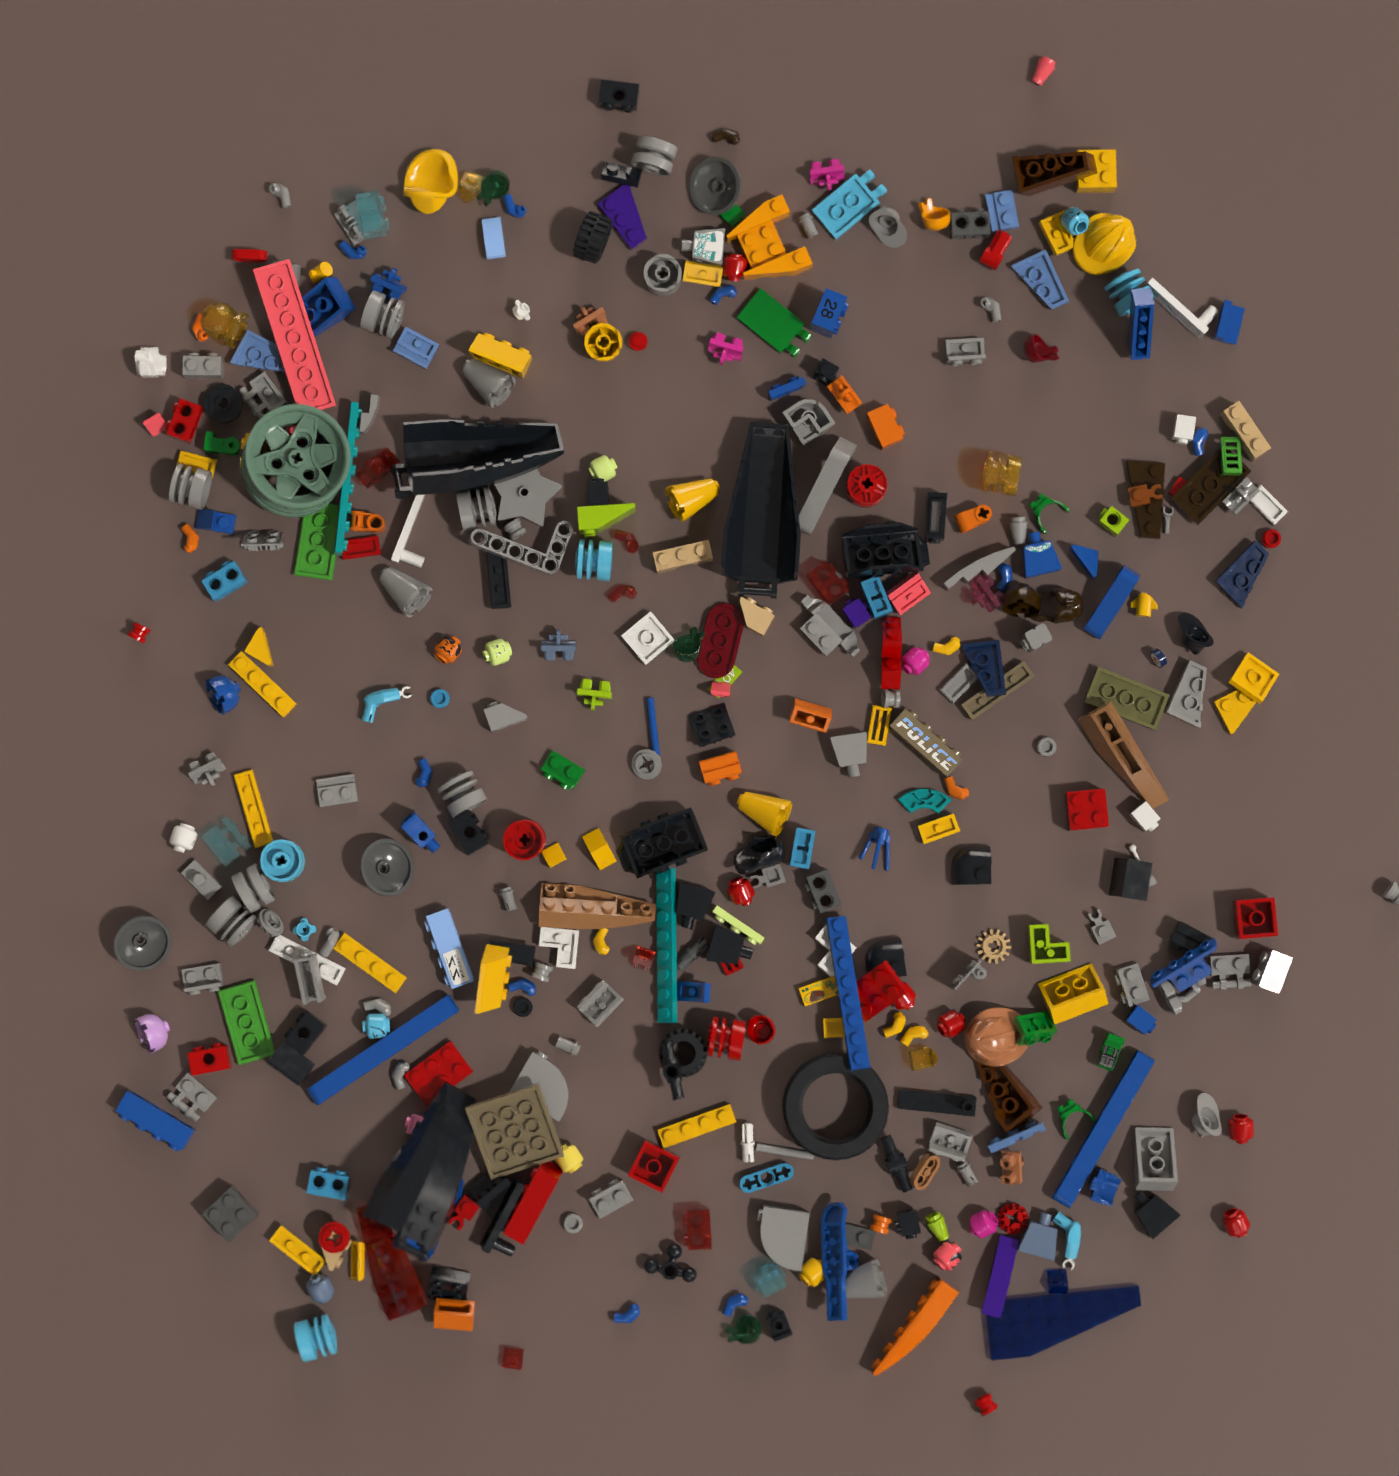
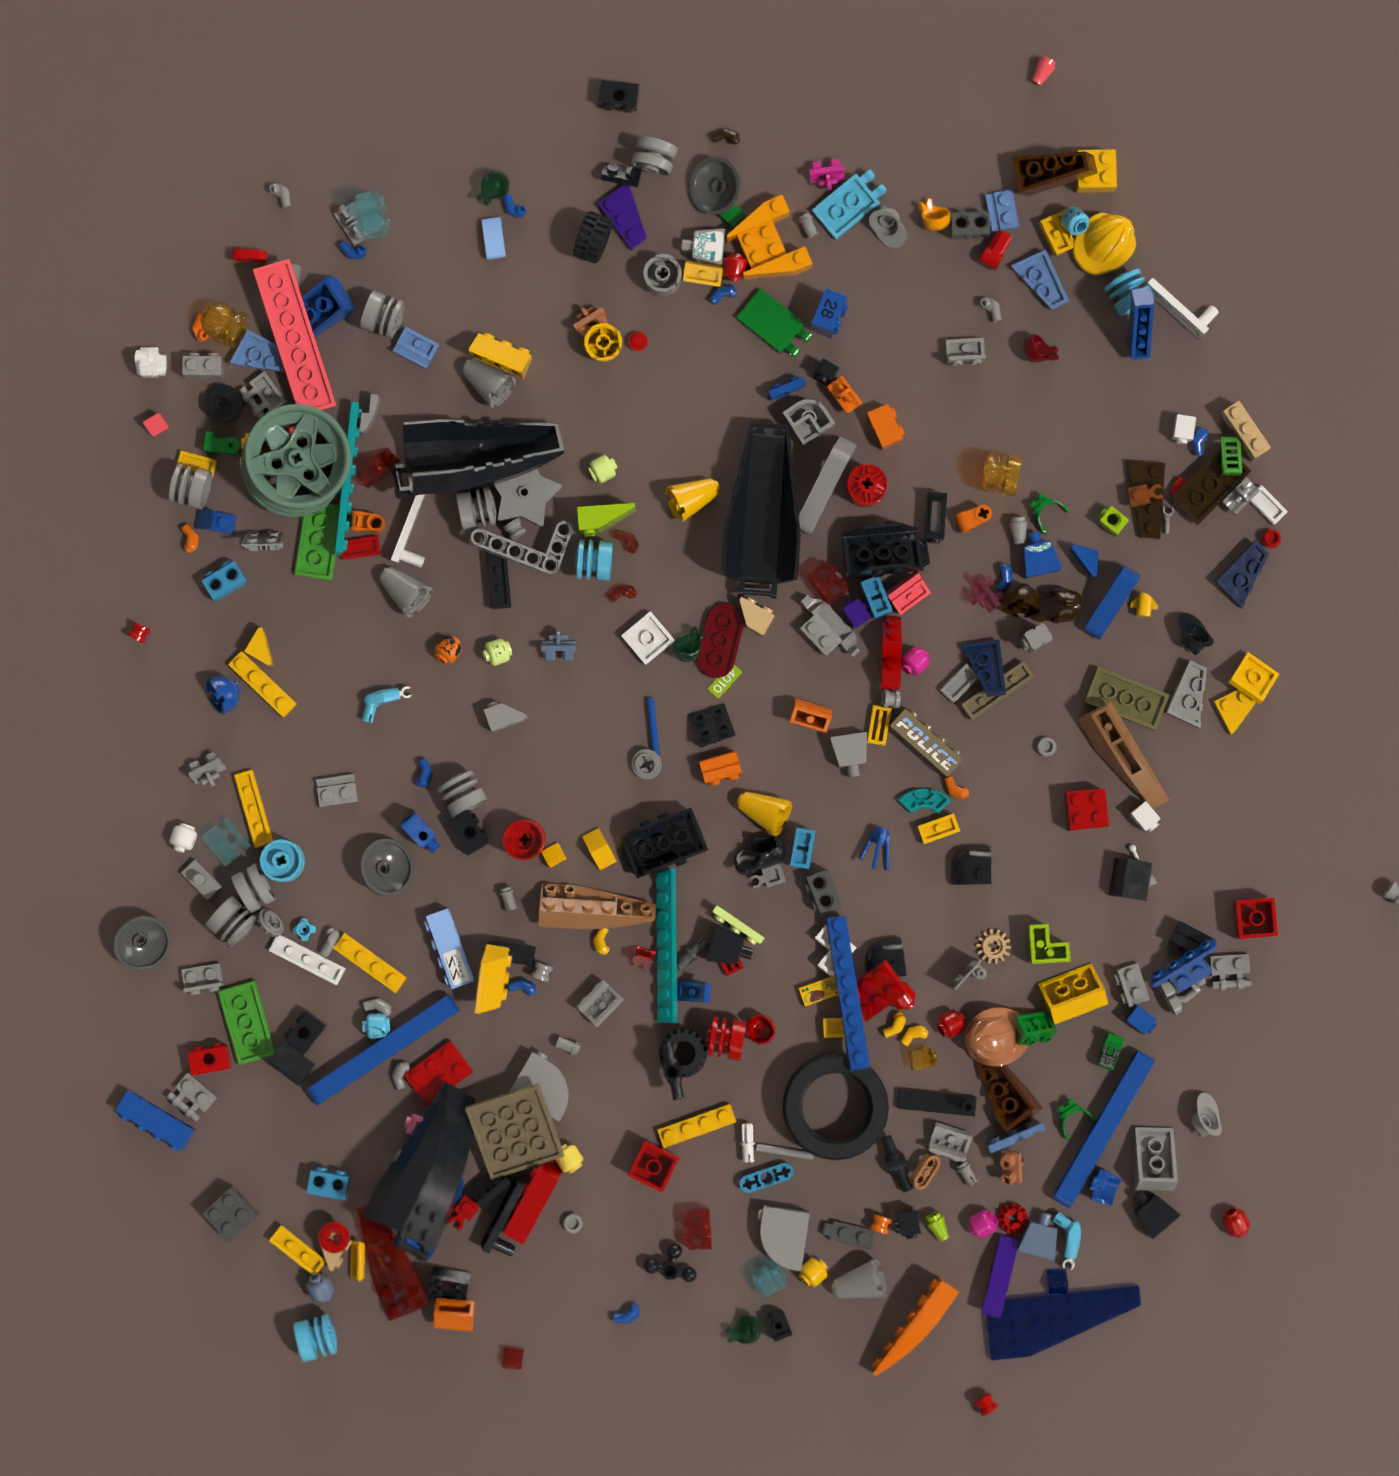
lavender cylinder [135,1014,170,1054] -> none
red brick [165,398,204,444] -> none
light grey window [294,952,327,1005] -> none
yellow piece [309,262,333,284] -> none
blue hips [370,268,408,302] -> none
yellow piece [403,149,458,214] -> none
dark azure tile [430,689,450,708] -> none
clear yellow plate [459,171,484,203] -> none
white plate [512,300,530,320] -> none
black tile [513,998,533,1017] -> none
white plate [539,927,579,969] -> none
green bracket [540,750,585,790] -> none
lime hips [577,679,612,711] -> none
black brick [588,478,609,506] -> none
light grey bracket [588,1179,634,1219] -> none
tan arch [653,540,713,574] -> none
black torso [677,882,715,930] -> none
dark pink hips [707,332,744,365] -> none
coral slope [710,681,731,698] -> none
blue arm [722,1293,748,1317] -> none
red head [727,876,755,906] -> none
blue piece [821,1202,859,1321] -> none
yellow arm [932,637,961,655] -> none
coral head [933,1242,962,1271] -> none
light grey slope [942,547,1016,591] -> none
light grey plate [1087,909,1117,945] -> none
dark blue tile [1150,648,1167,668] -> none
blue panel [1214,300,1245,345] -> none
red head [1228,1114,1254,1144] -> none
brick [1252,947,1293,993] -> none

